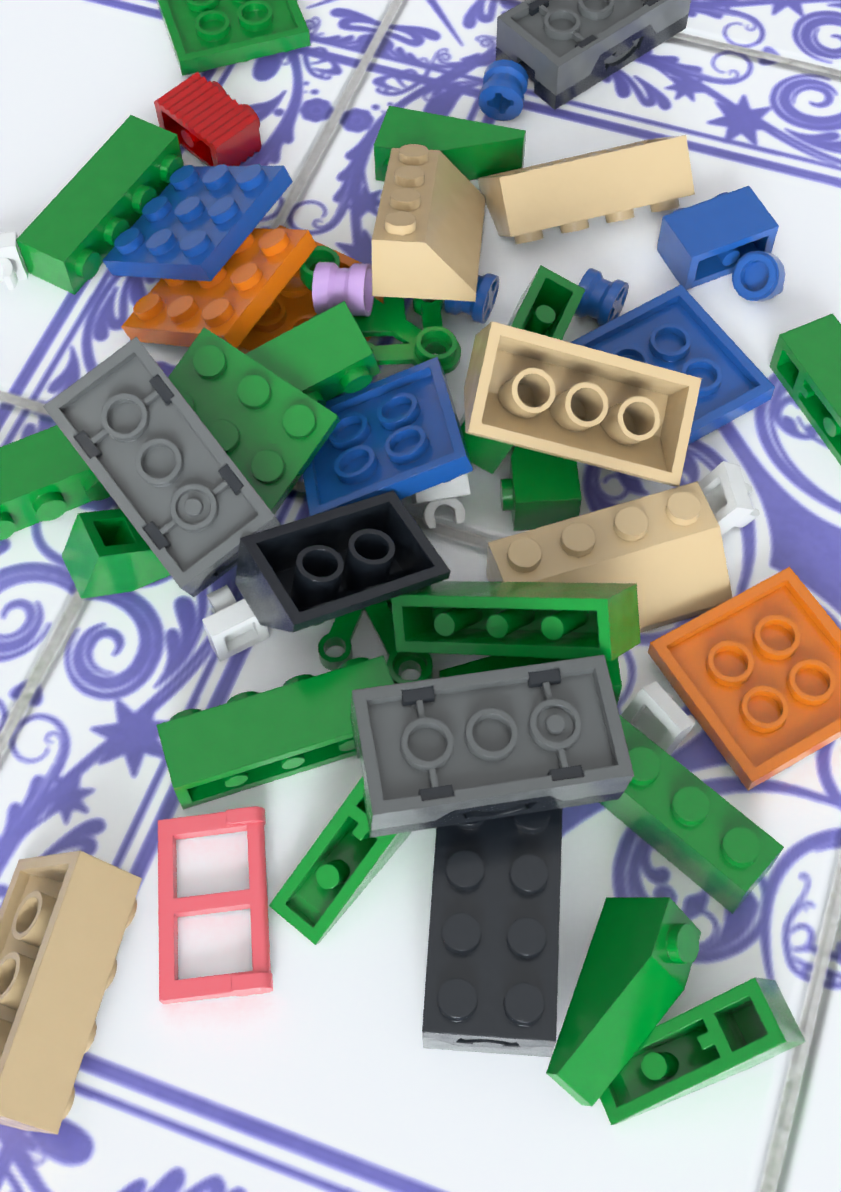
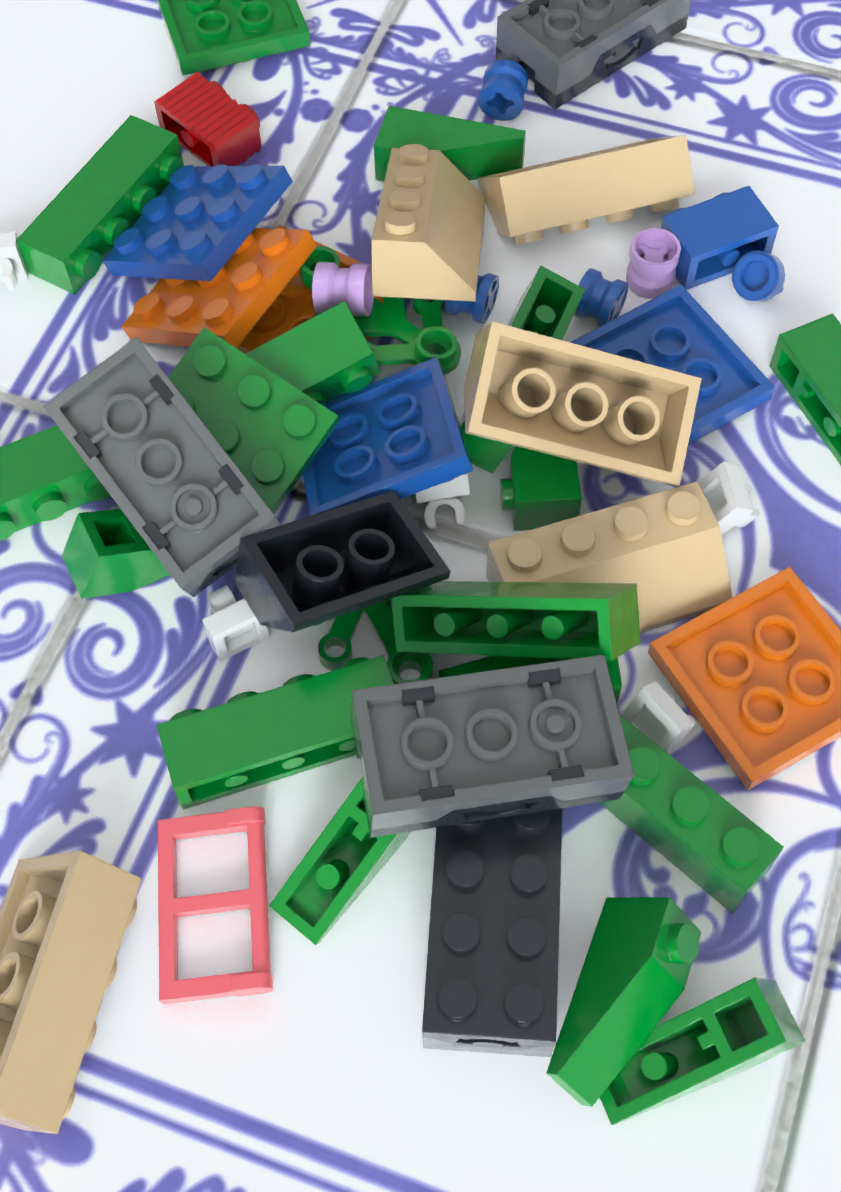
none -> lavender wheel [626,228,681,299]

